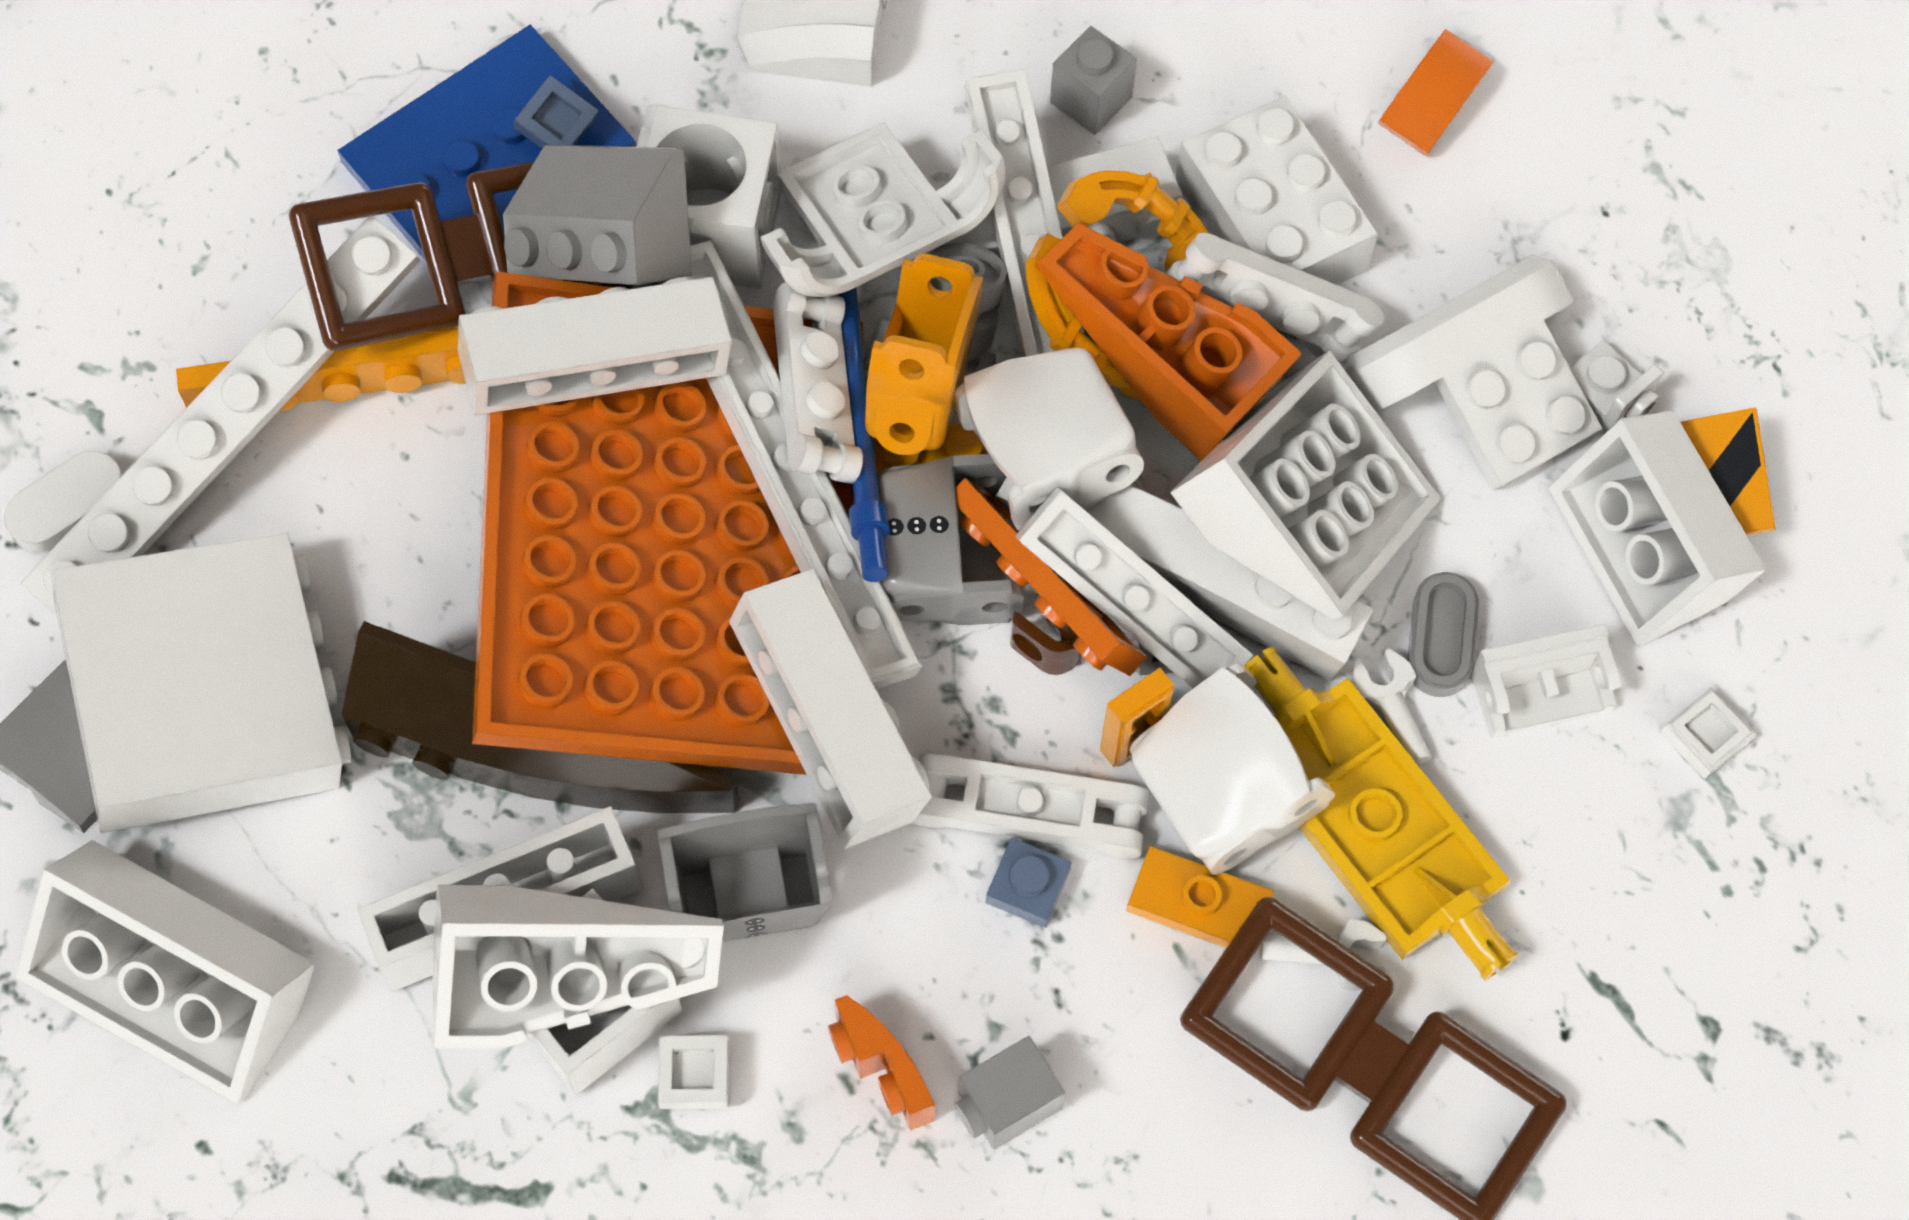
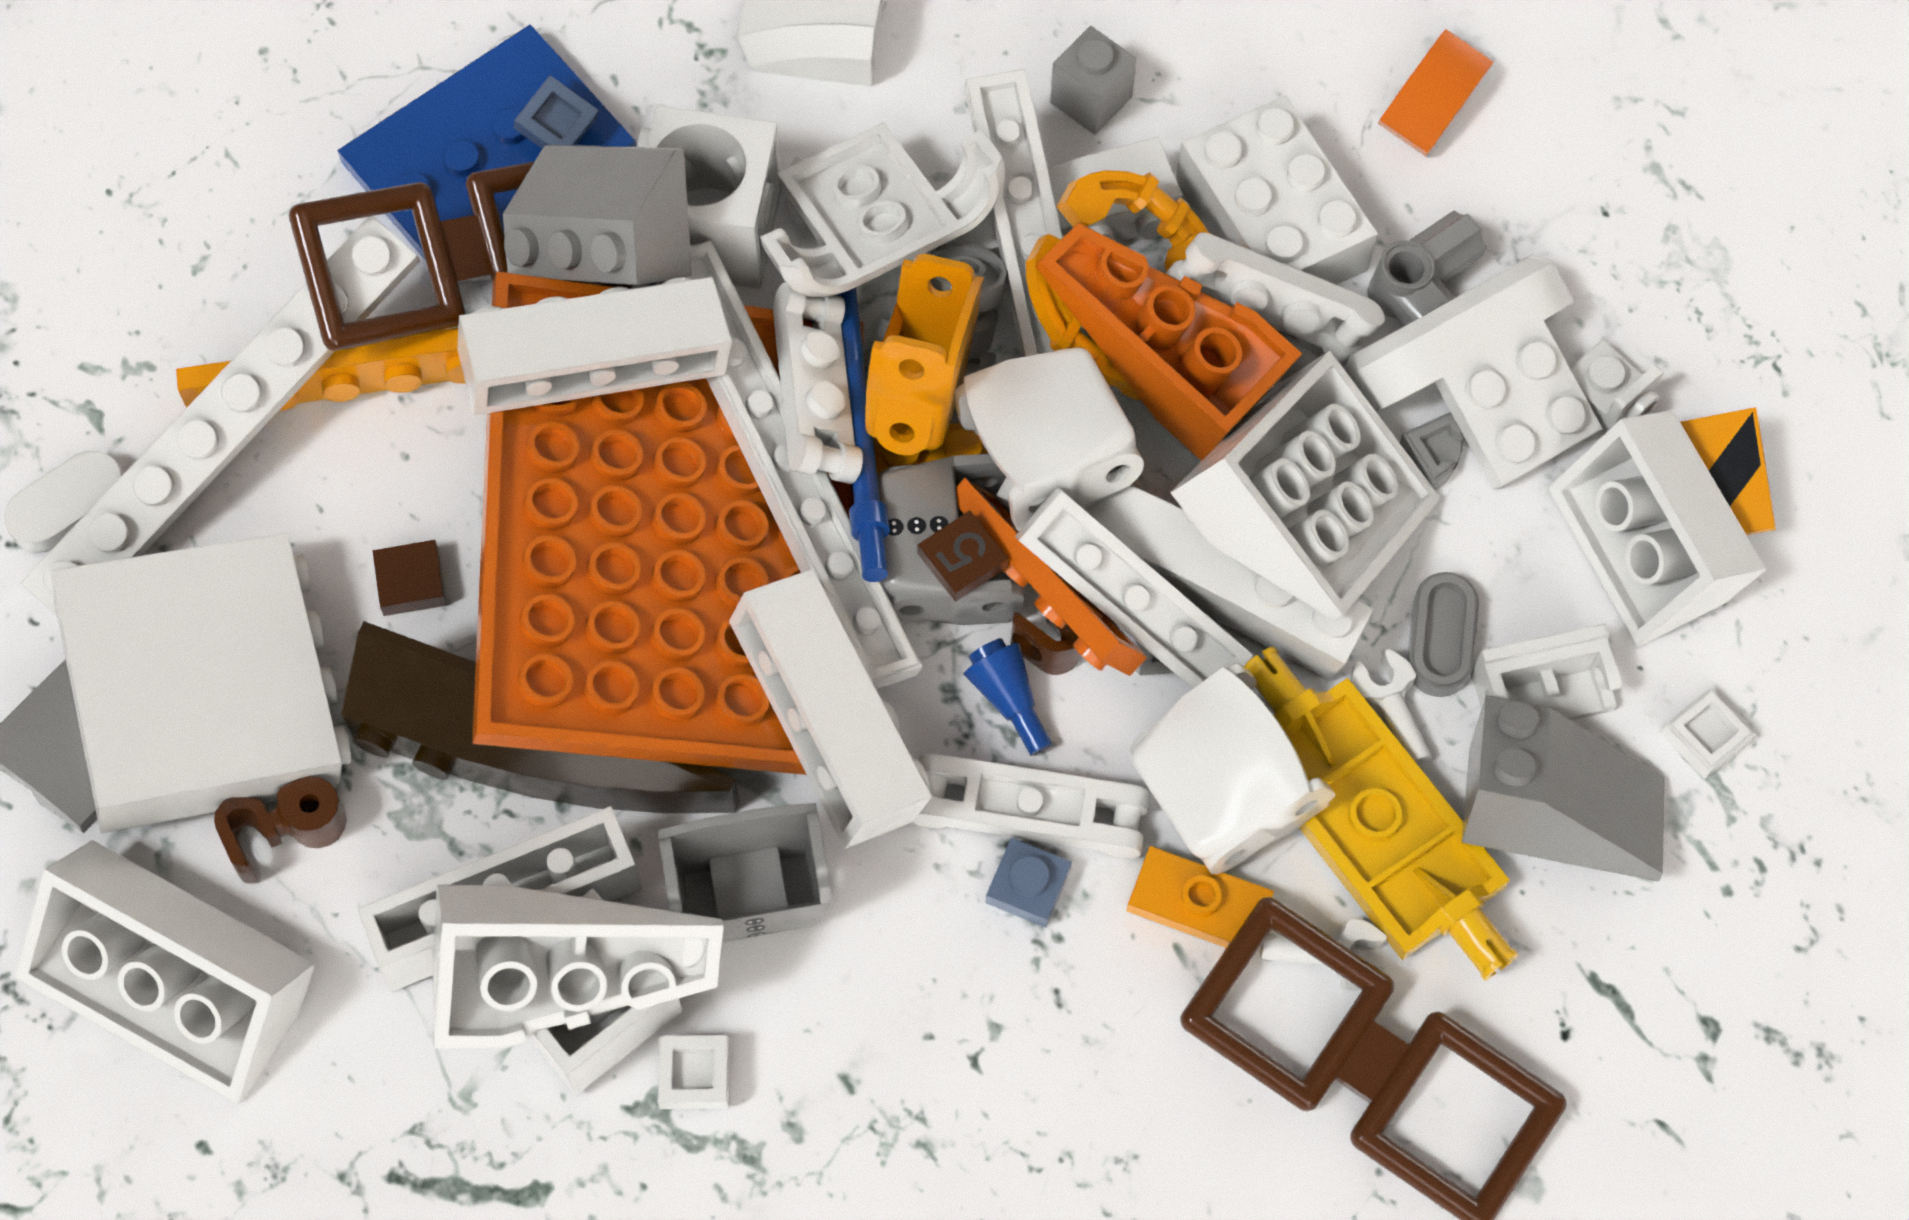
orange slope [827,995,935,1131] -> none
light grey brick [954,1035,1065,1150] -> none
light orange plate [1100,668,1174,767] -> none
none -> reddish brown leg [214,776,347,884]
none -> reddish brown tile [372,540,447,616]
none -> reddish brown tile [917,511,1008,602]
none -> blue cone [963,638,1053,756]
none -> light grey piece [1367,210,1487,326]
none -> light grey tile [1400,412,1463,490]
none -> light grey slope [1461,695,1665,882]

